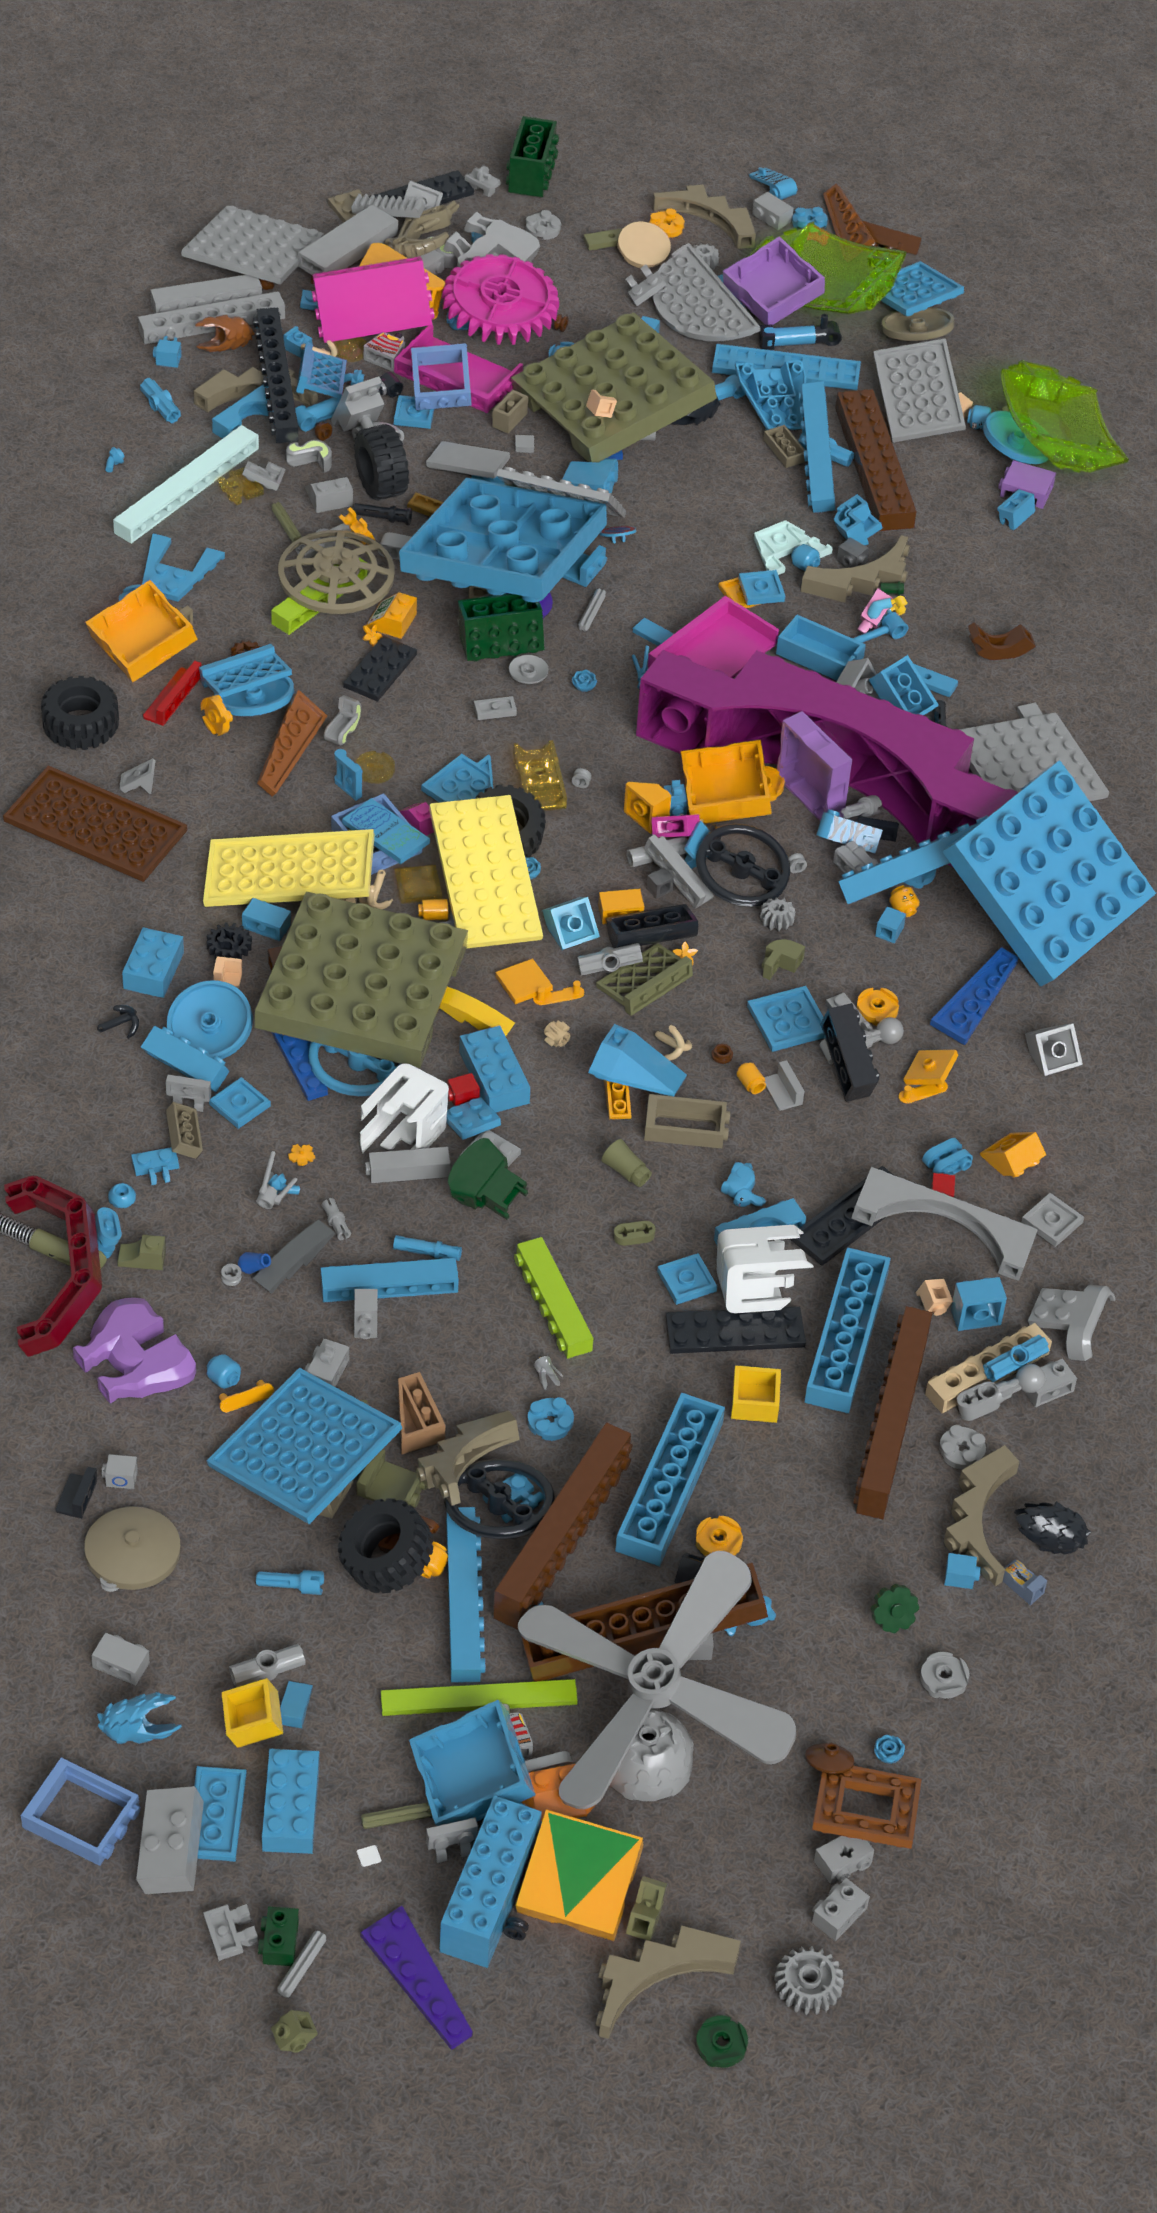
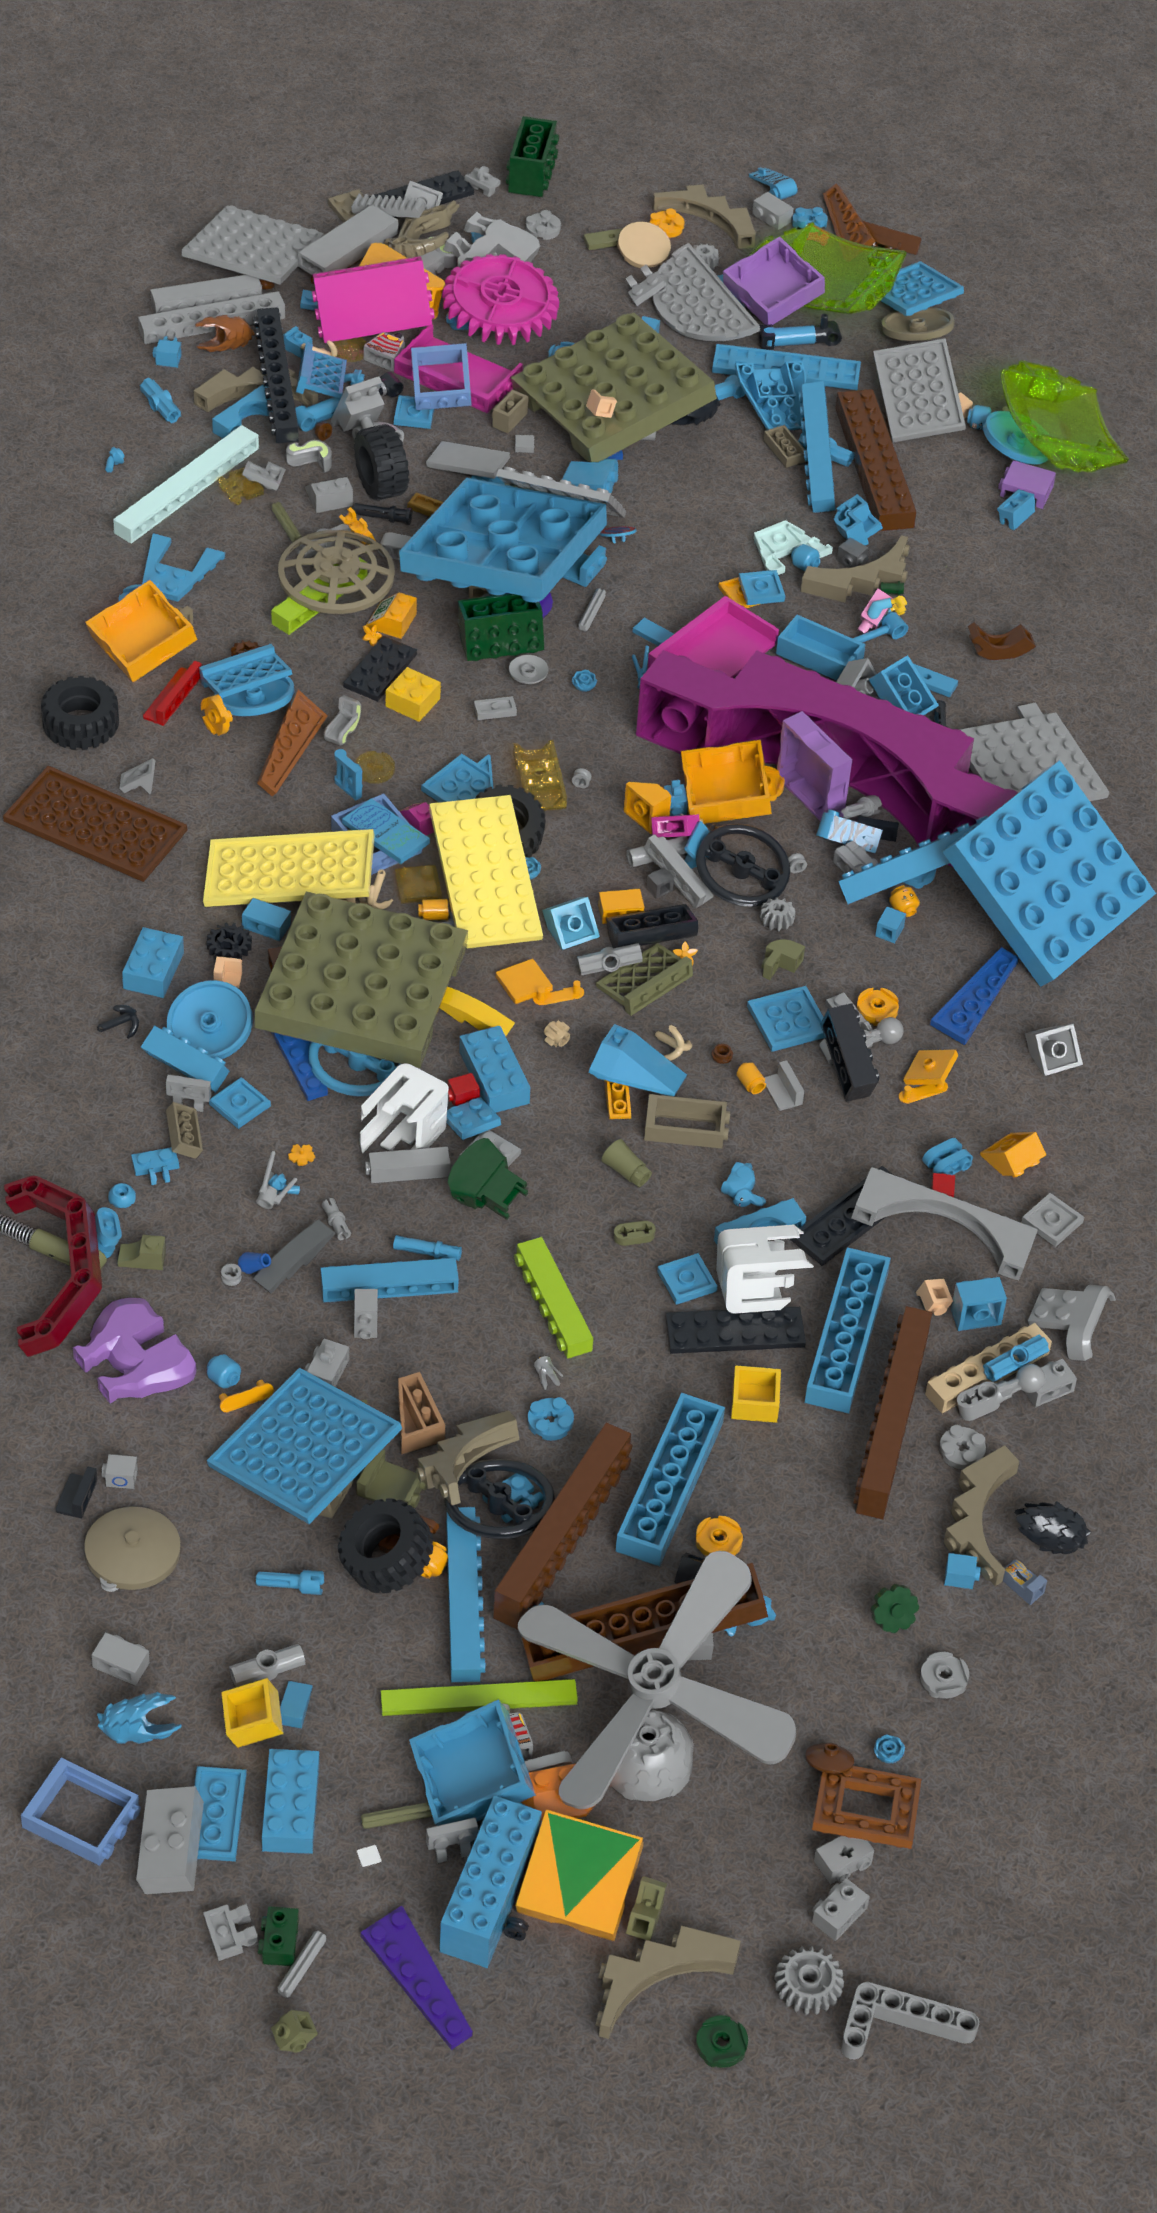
reddish brown bush [554,314,569,332] -> none
none -> yellow piece [386,667,441,722]
none -> light grey beam [841,1982,979,2060]

